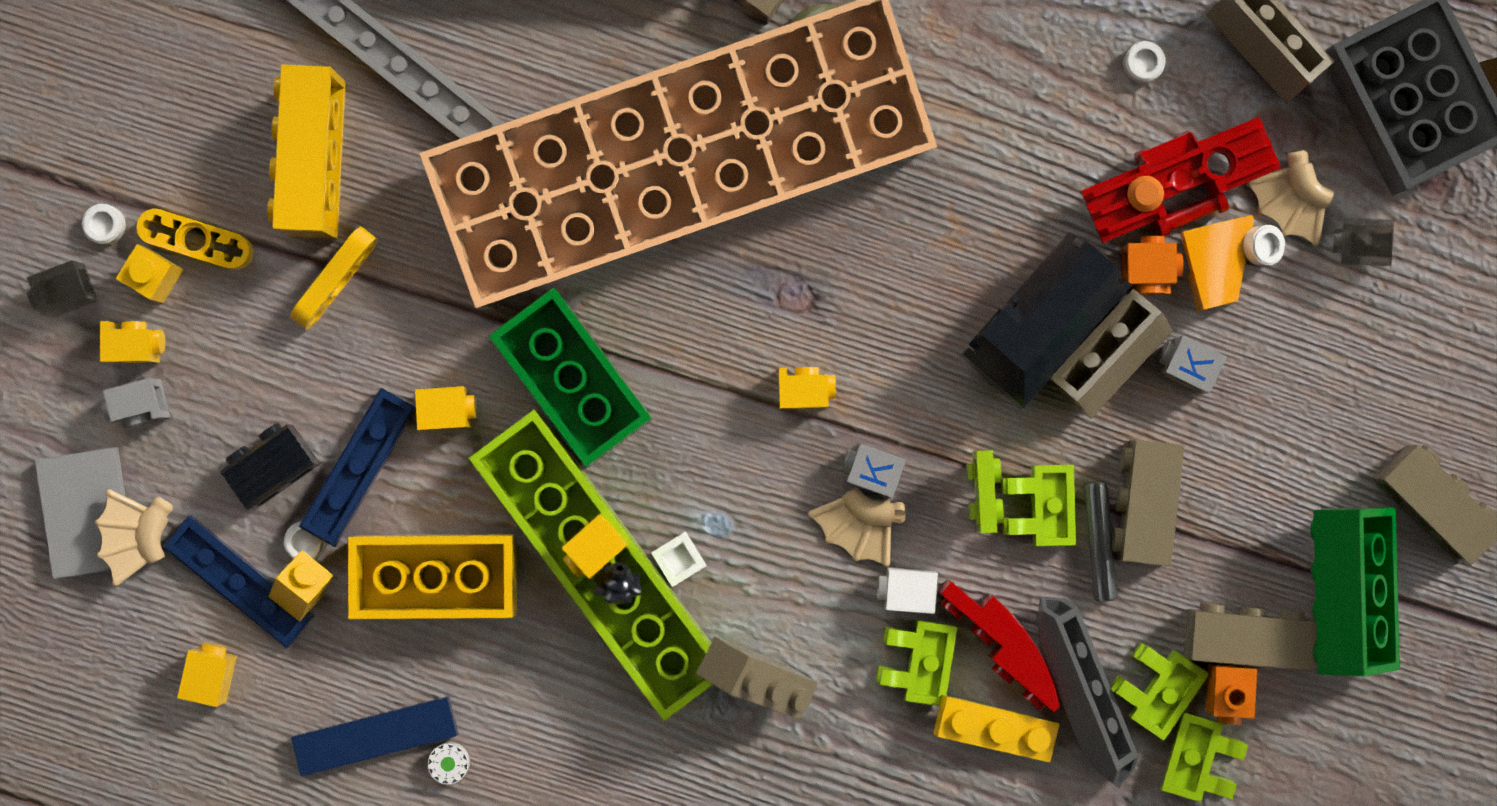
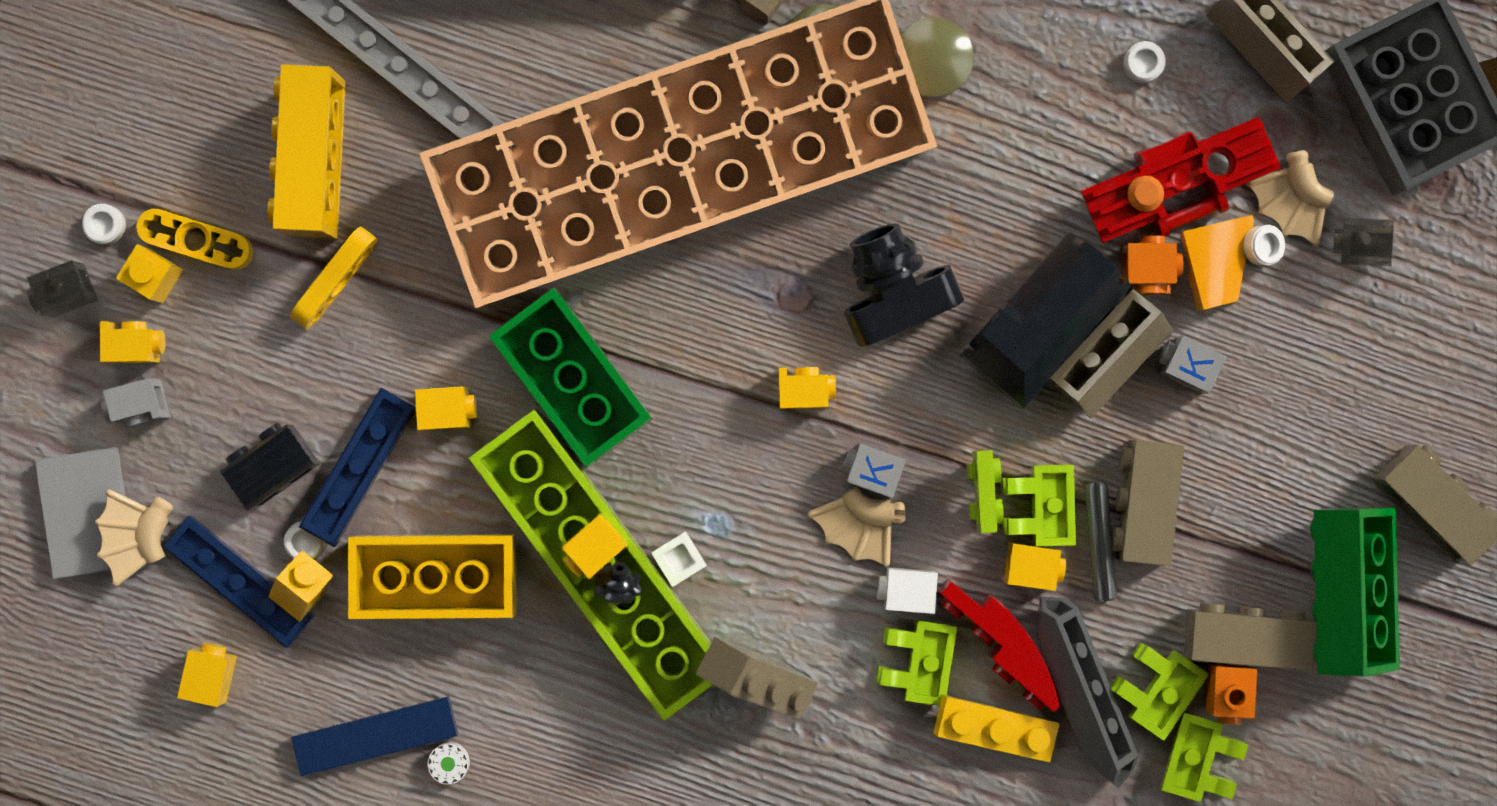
none -> black beam [844,223,964,347]
none -> olive dish [900,17,974,97]
none -> yellow brick [1003,542,1066,591]

